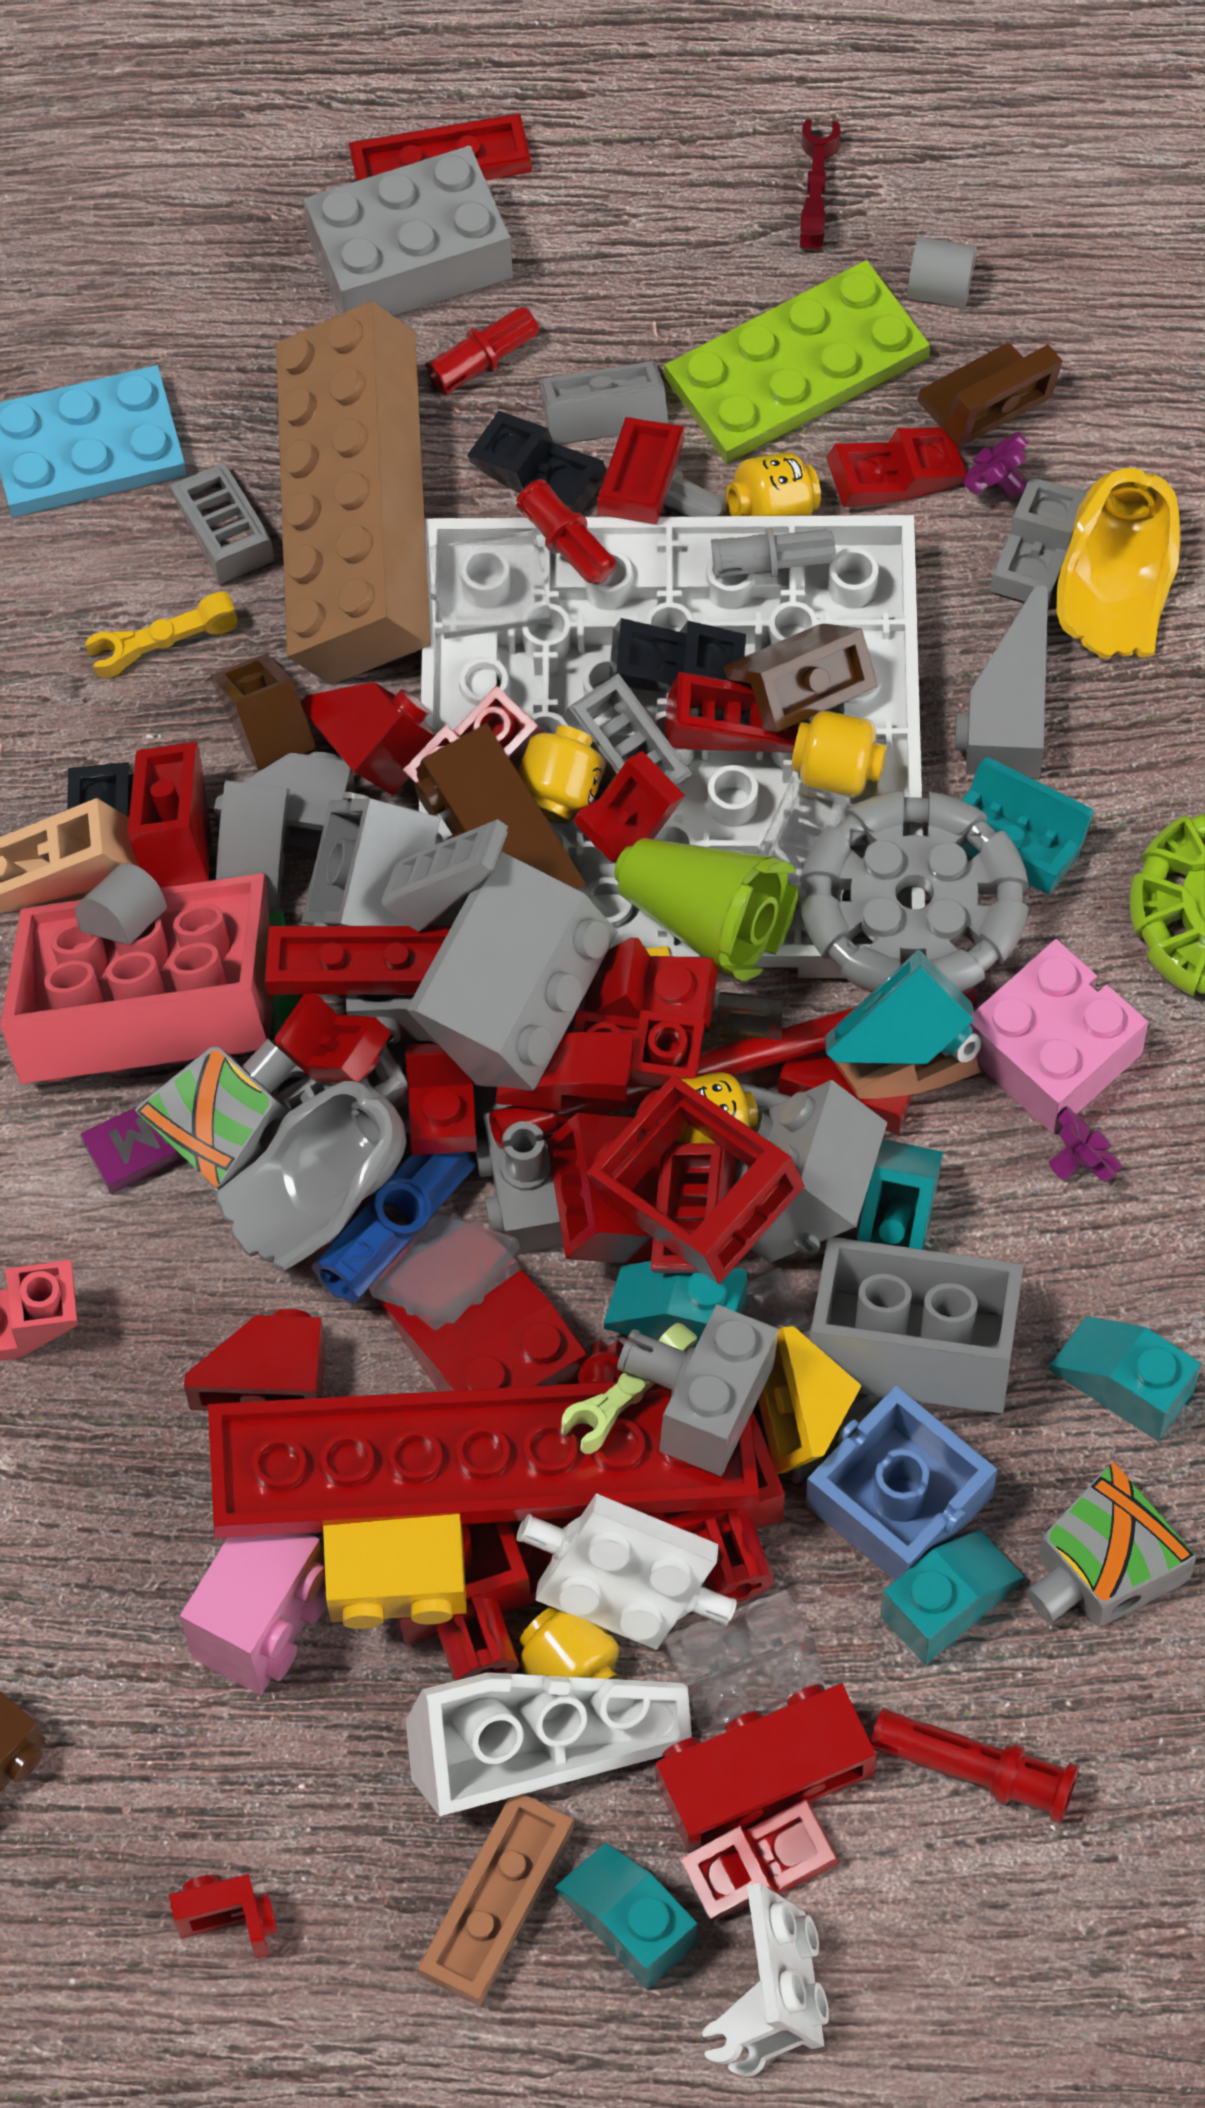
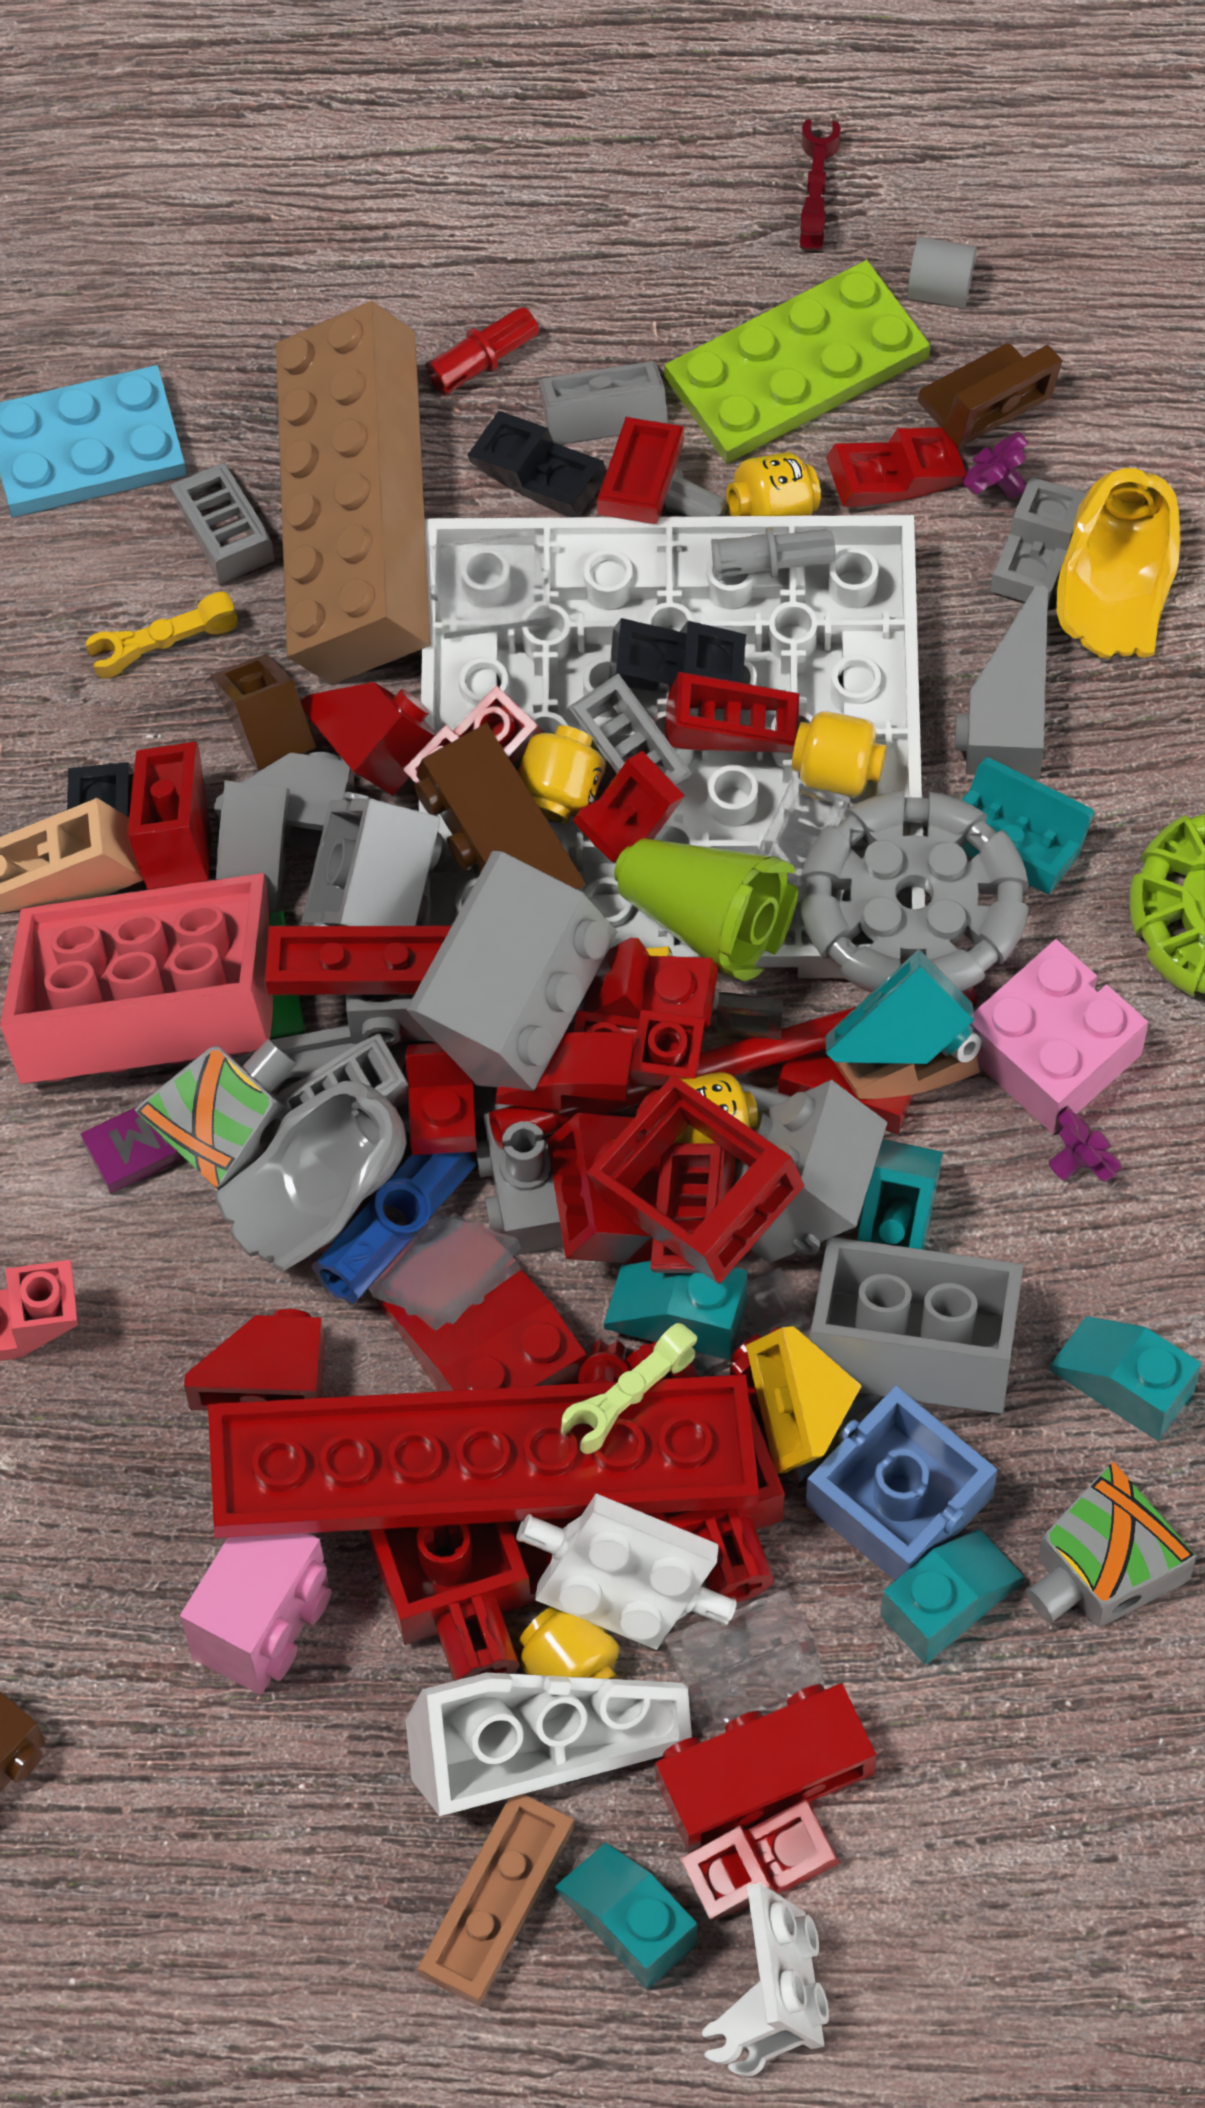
light grey brick [75,863,167,945] -> none
red bracket [168,1874,278,1959] -> none
red bracket [274,993,392,1083] -> none
light grey brick [303,145,513,316] -> none
yellow brick [323,1514,467,1629] -> none
red tile [349,113,532,182] -> none
light grey slope [381,819,508,932] -> none
red axle [516,479,616,585] -> none
light grey brick [617,1304,779,1477] -> none
panel [723,623,878,732] -> none
red pin [870,1707,1080,1824] -> none

